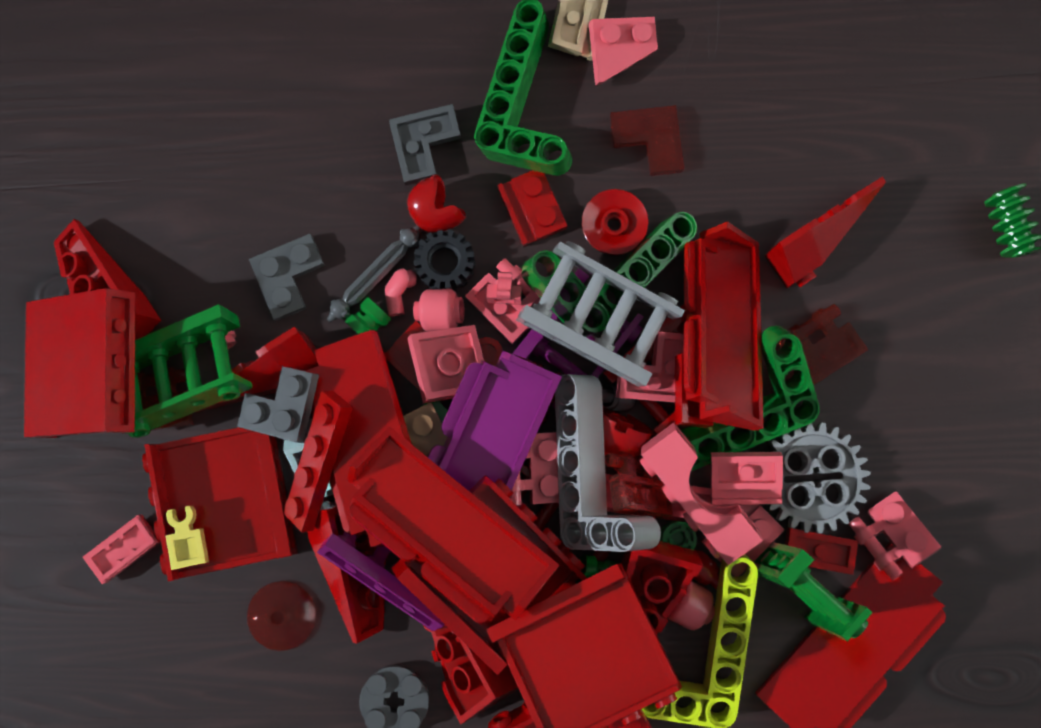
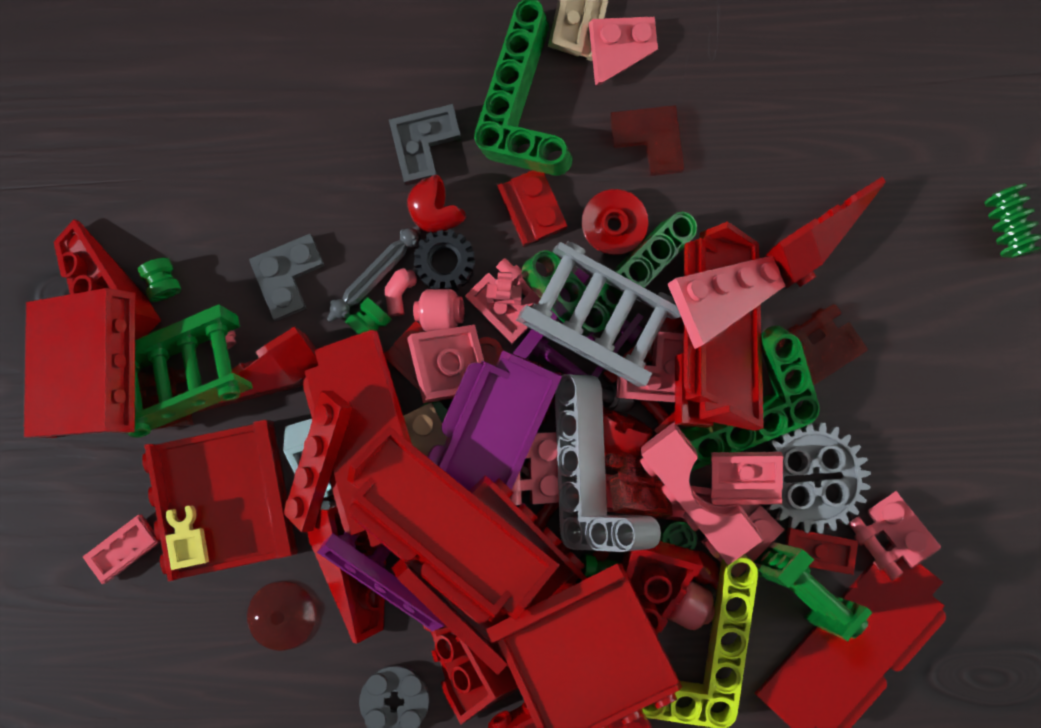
dark grey plate [237,366,319,443] -> none
none -> green wheel [137,258,182,302]
none -> coral wing [668,256,786,349]

